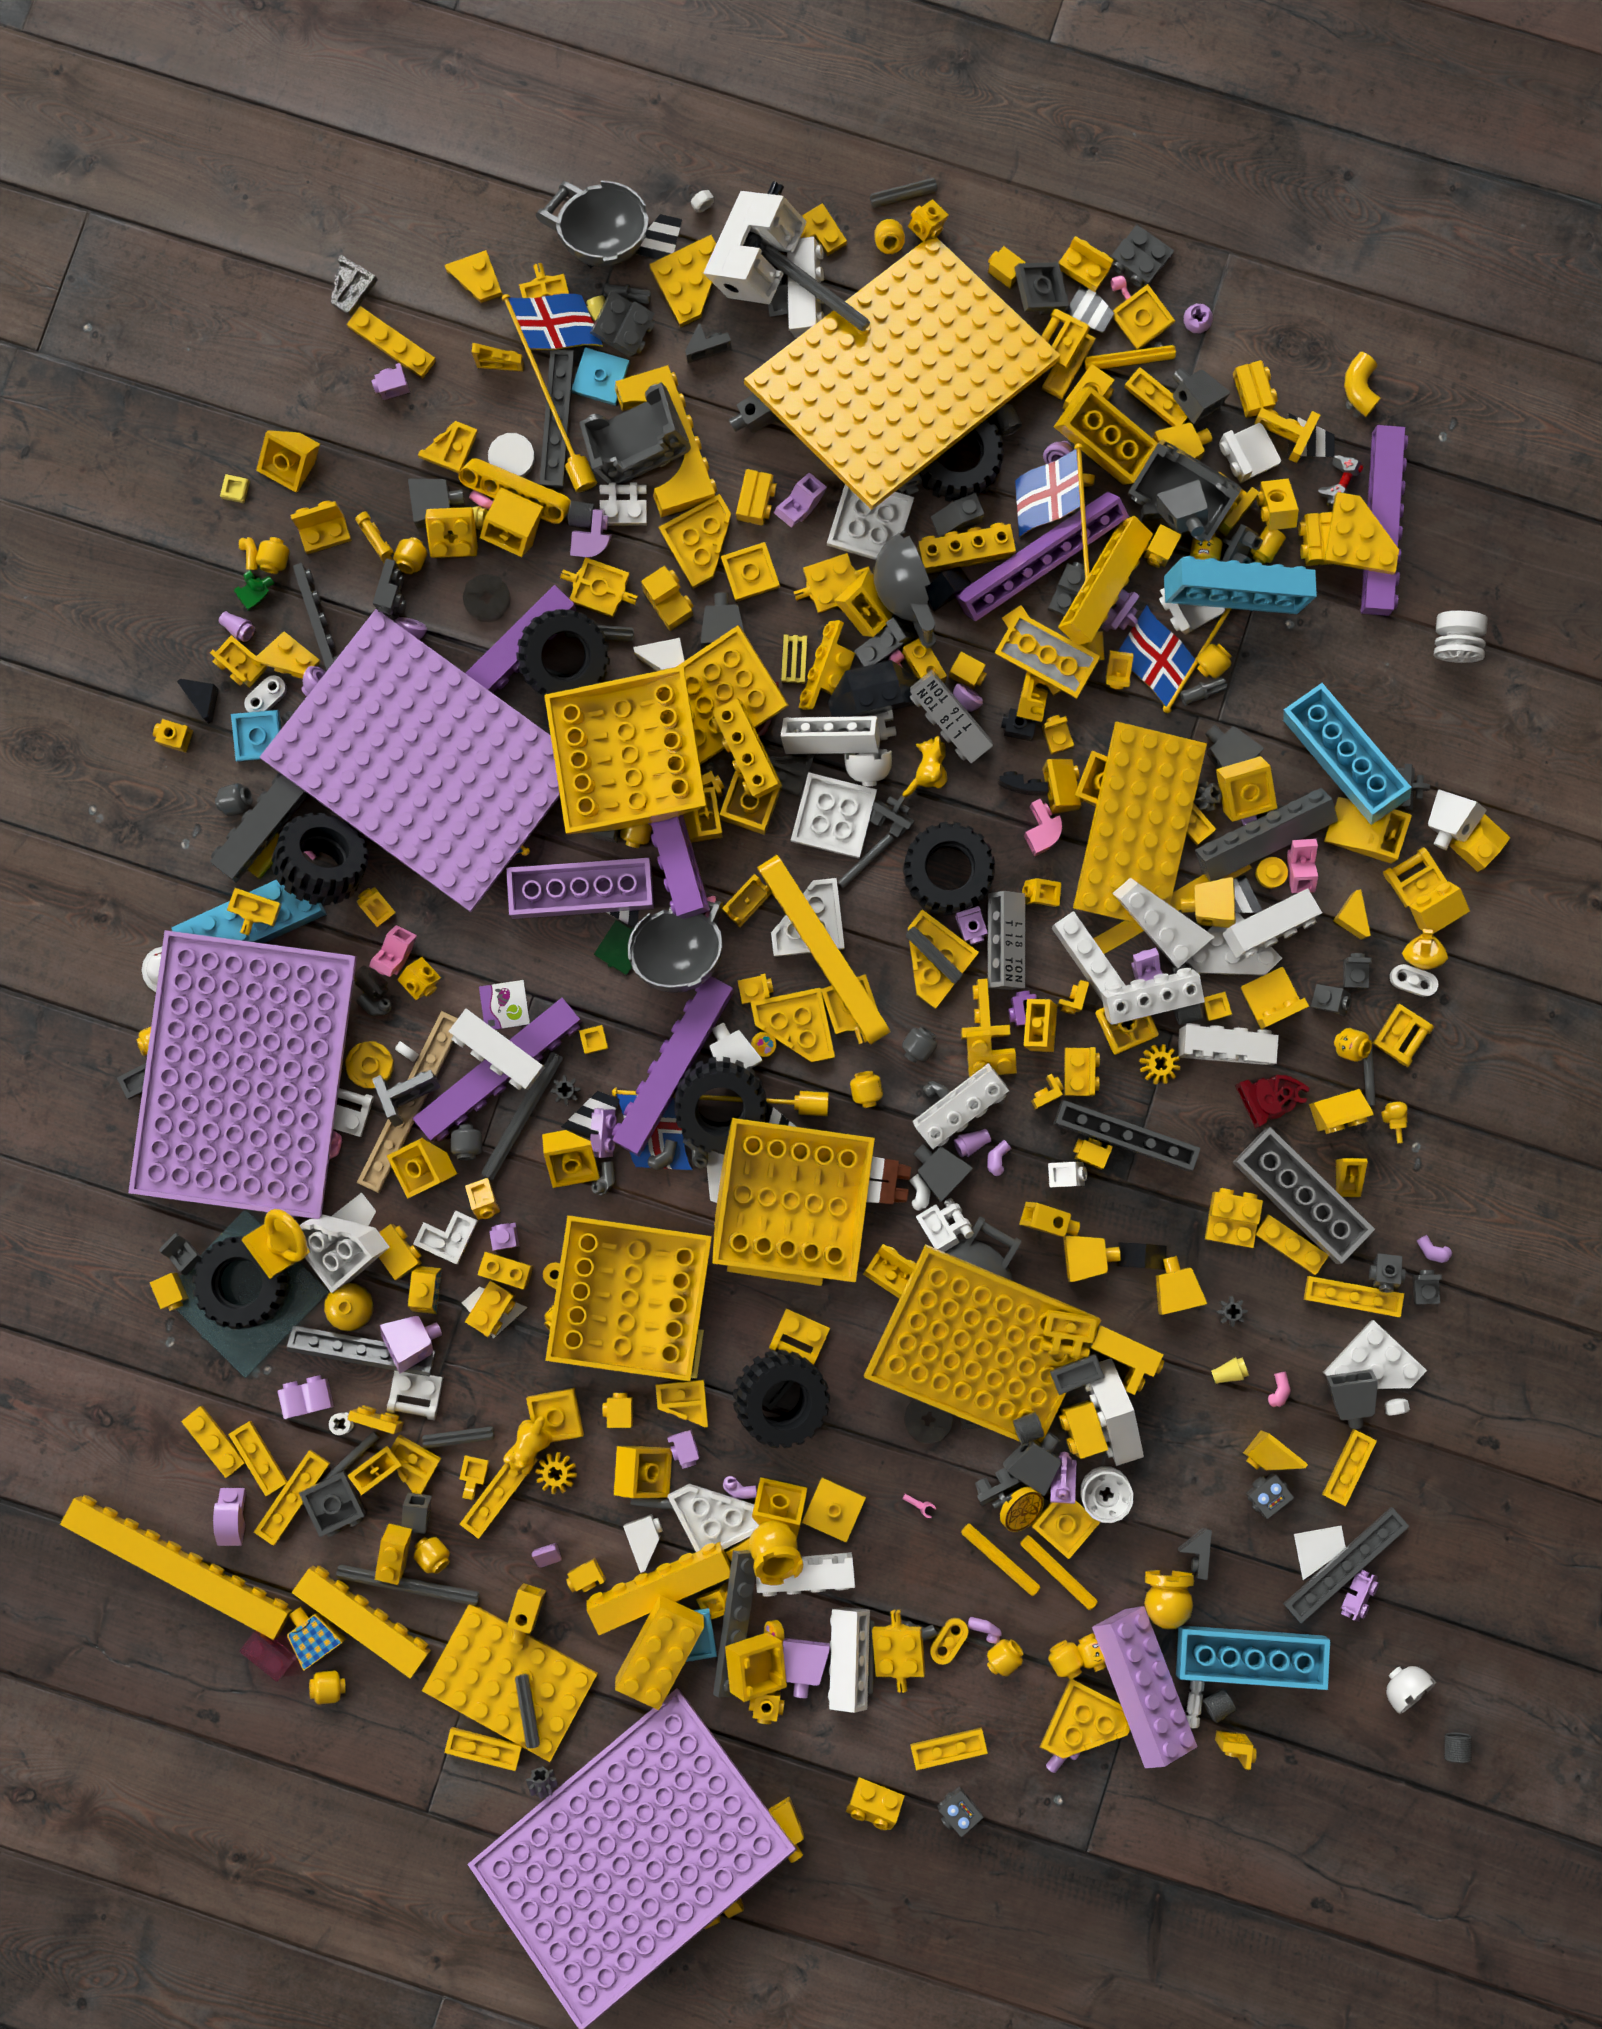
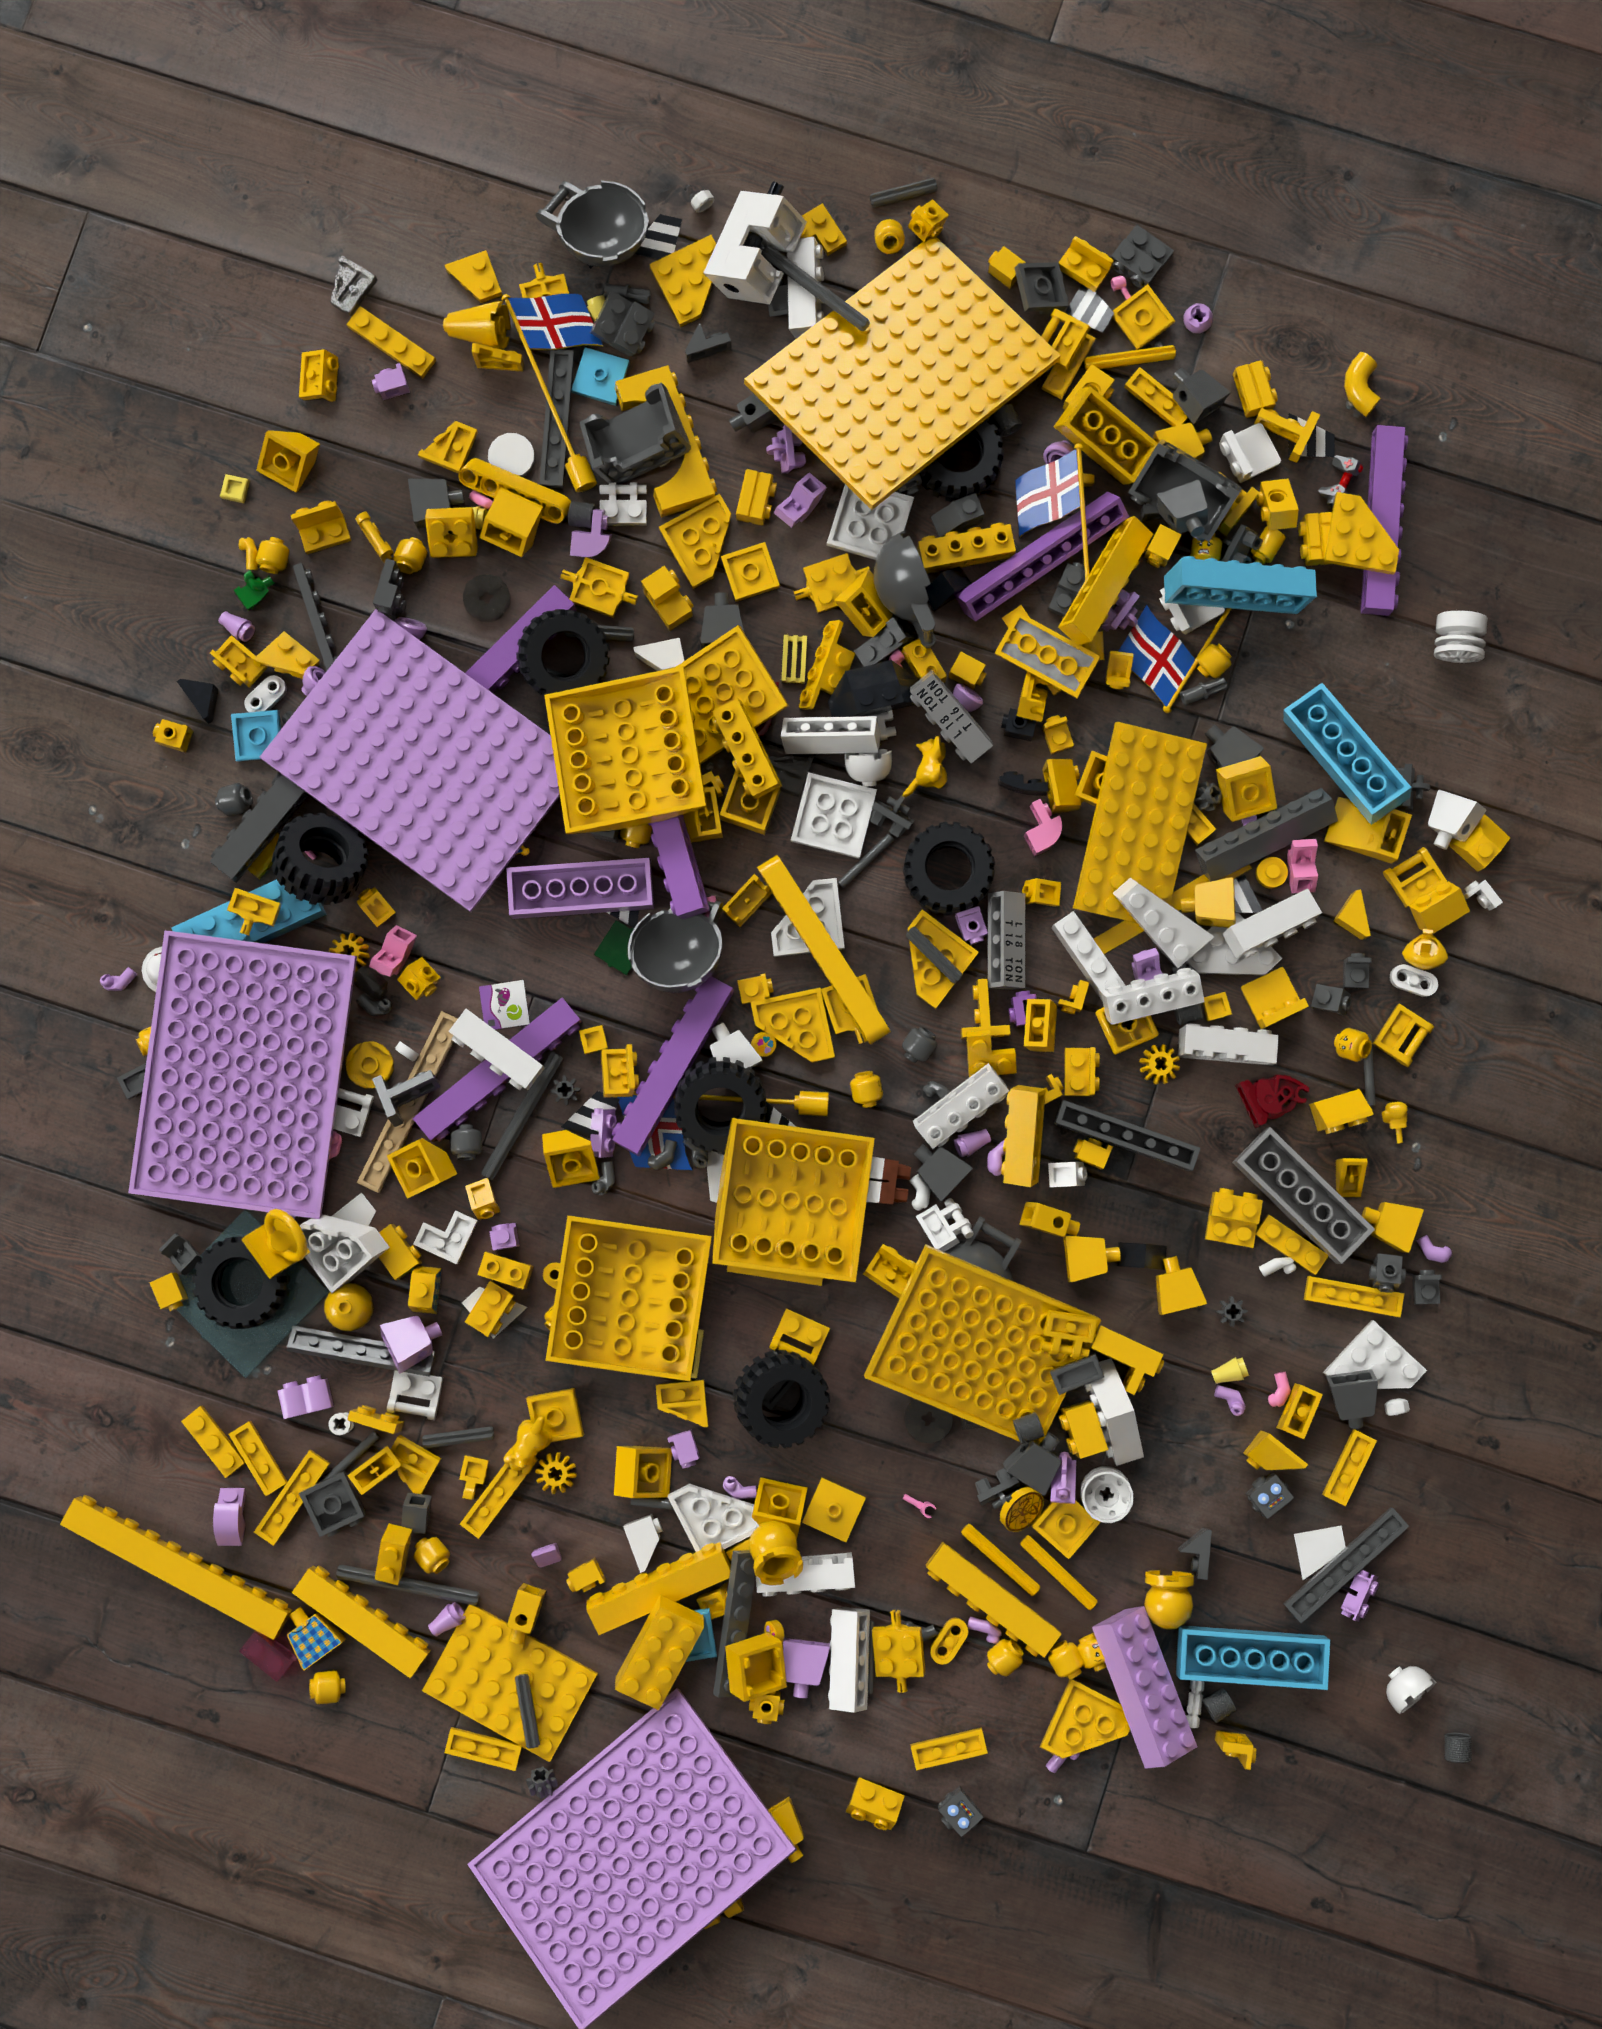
yellow brick [603,1393,633,1428] -> none
none -> lavender arm [100,967,137,991]
none -> yellow bracket [299,349,339,402]
none -> yellow gear [329,933,370,973]
none -> lavender cone [428,1602,466,1636]
none -> yellow cone [443,301,511,349]
none -> yellow bracket [601,1044,639,1097]
none -> lavender hips [766,425,806,473]
none -> yellow brick [926,1542,1061,1658]
none -> yellow brick [1001,1085,1046,1187]
none -> lavender arm [1214,1385,1246,1416]
none -> white arm [1259,1257,1296,1277]
none -> yellow brick [1276,1383,1323,1439]
none -> yellow torso [1362,1202,1424,1253]
none -> white bracket [1464,880,1503,911]

